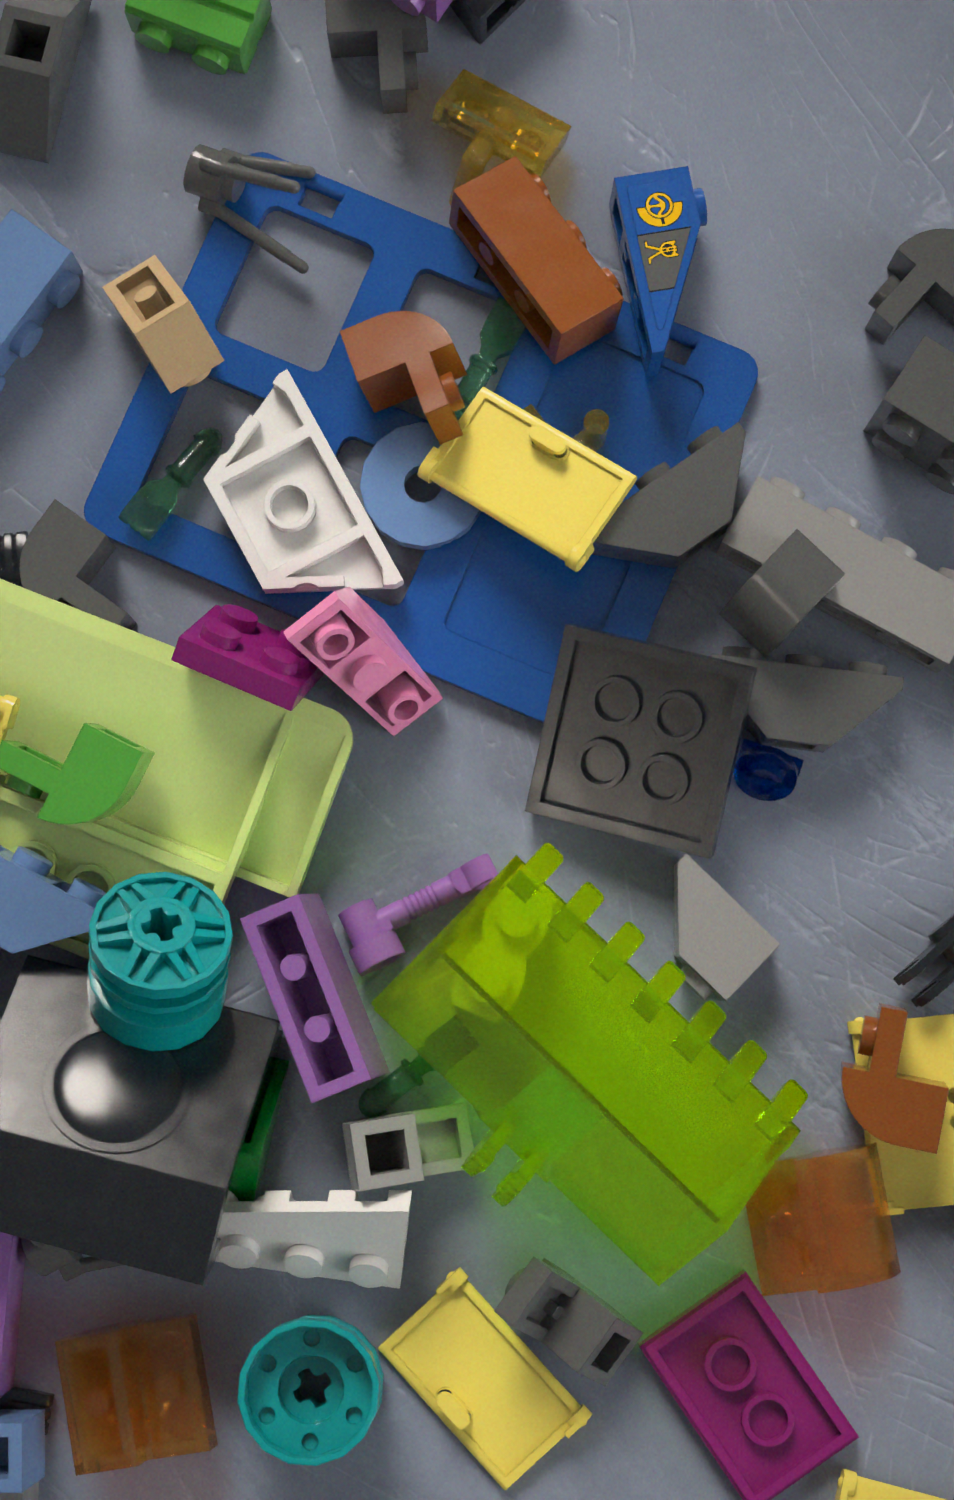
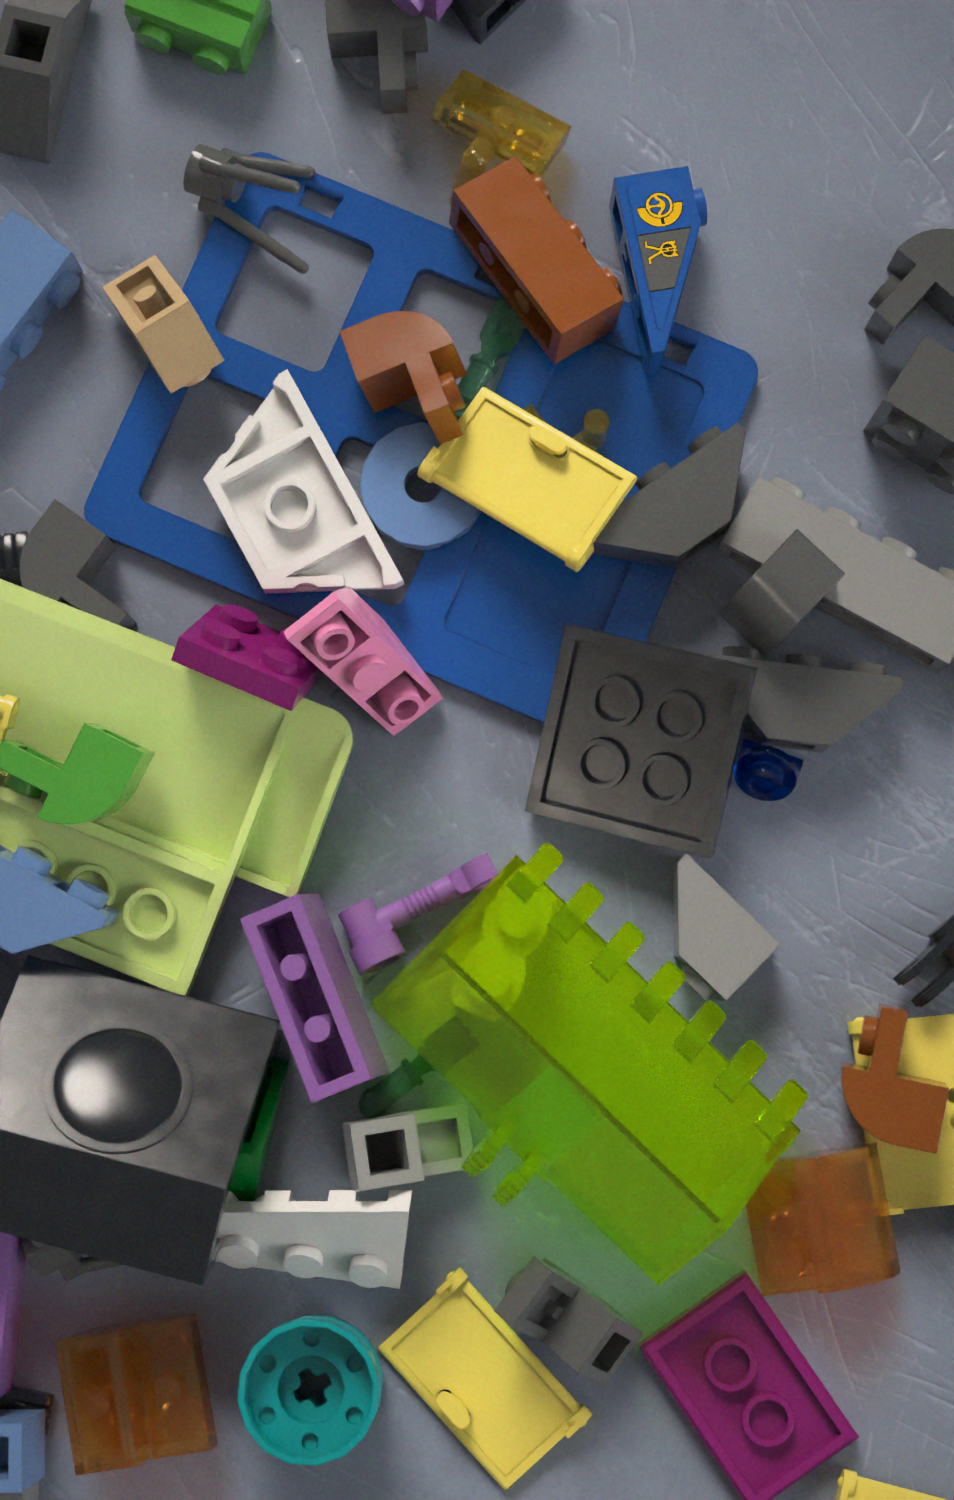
teal wheel [87,872,233,1051] -> none
clear green piece [119,427,223,541] -> none

